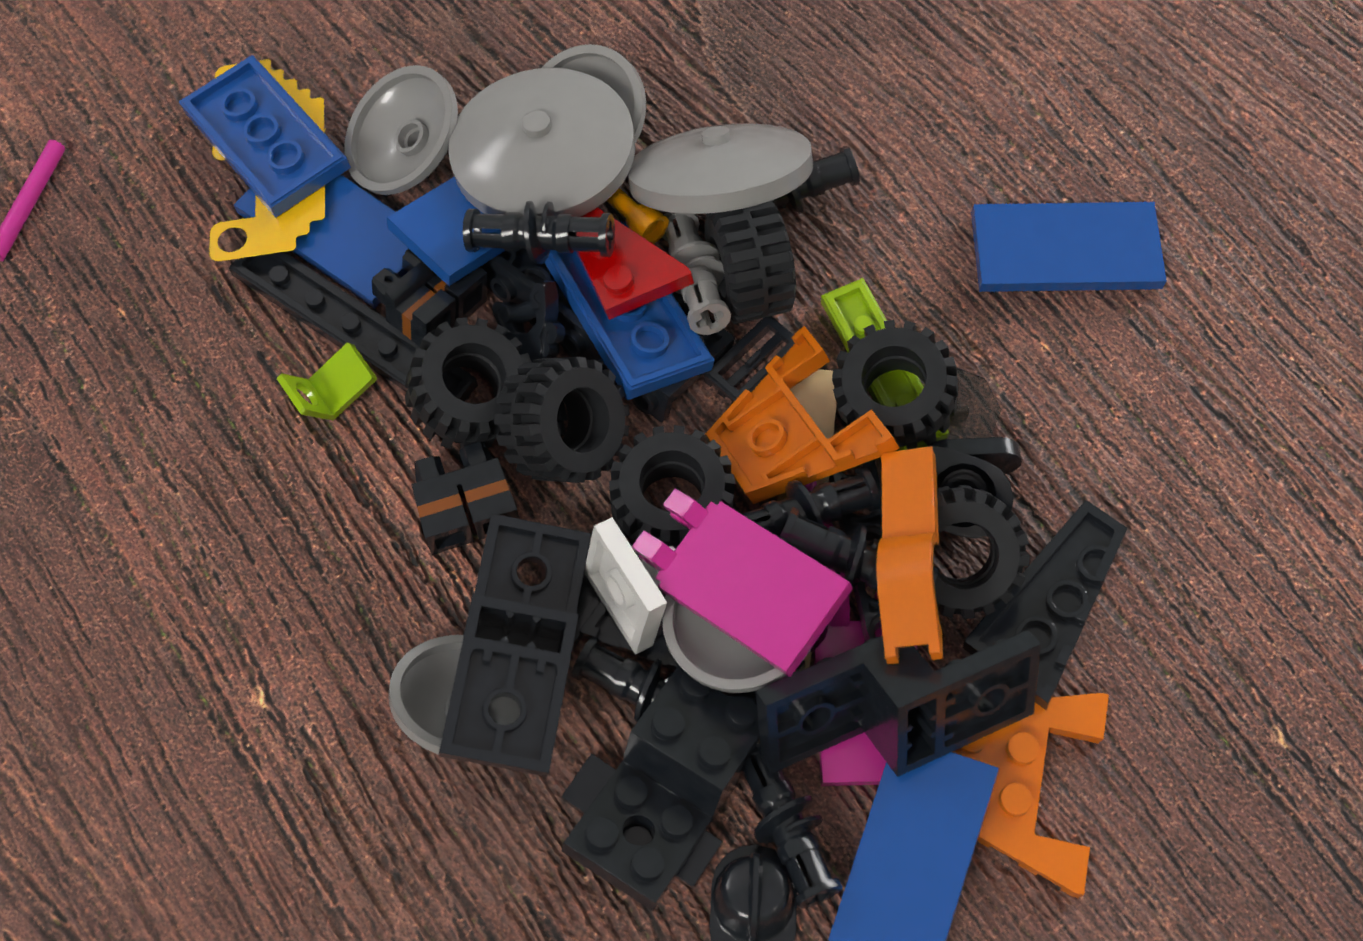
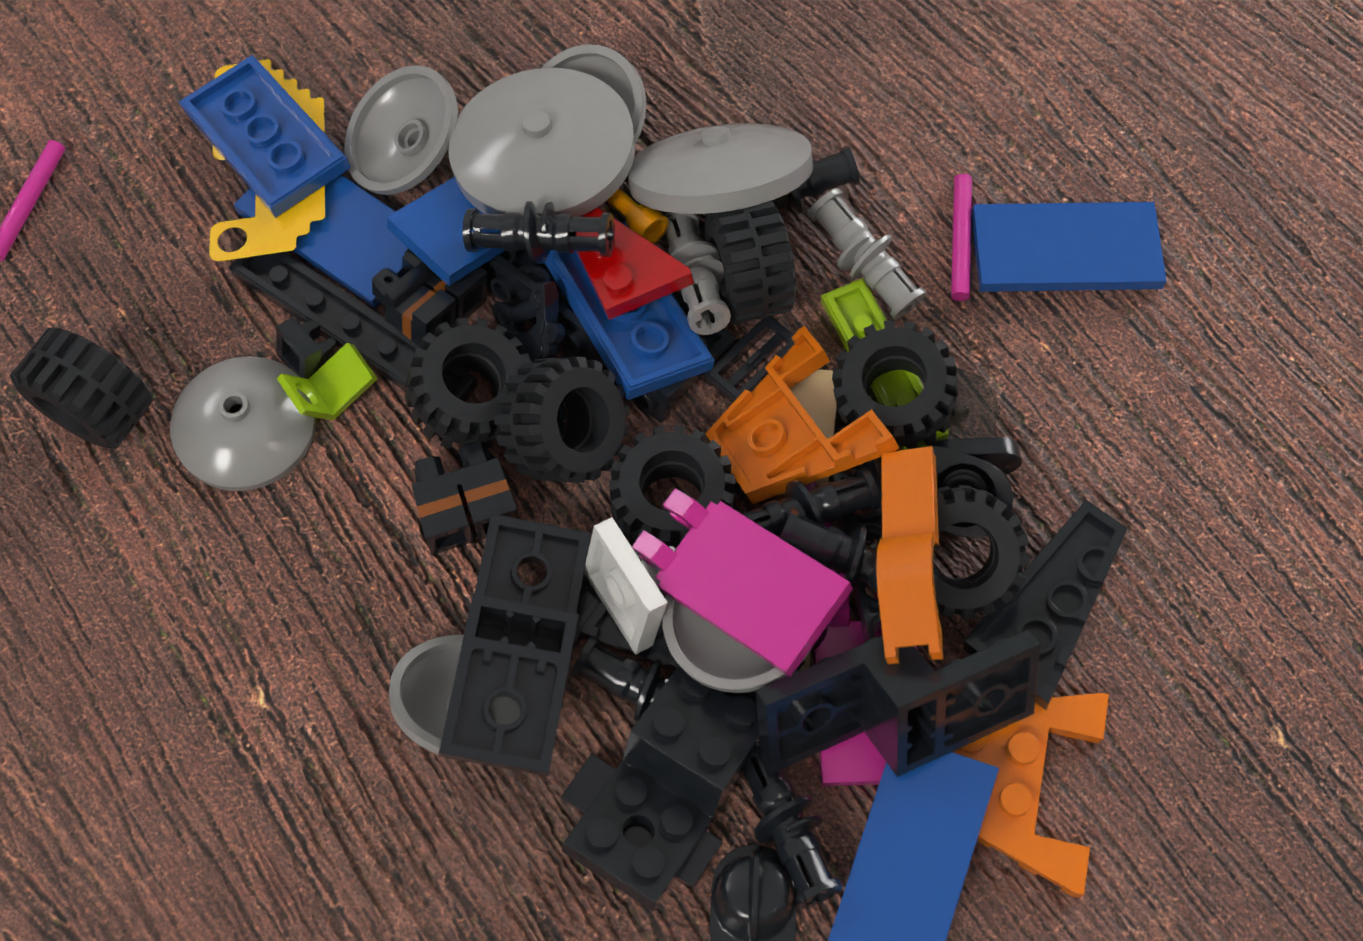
none -> black tyre [10,327,153,449]
none -> light grey dish [170,356,317,491]
none -> black tile [276,318,336,379]
none -> light grey piece [807,188,927,320]
none -> dark pink bar [951,174,972,301]

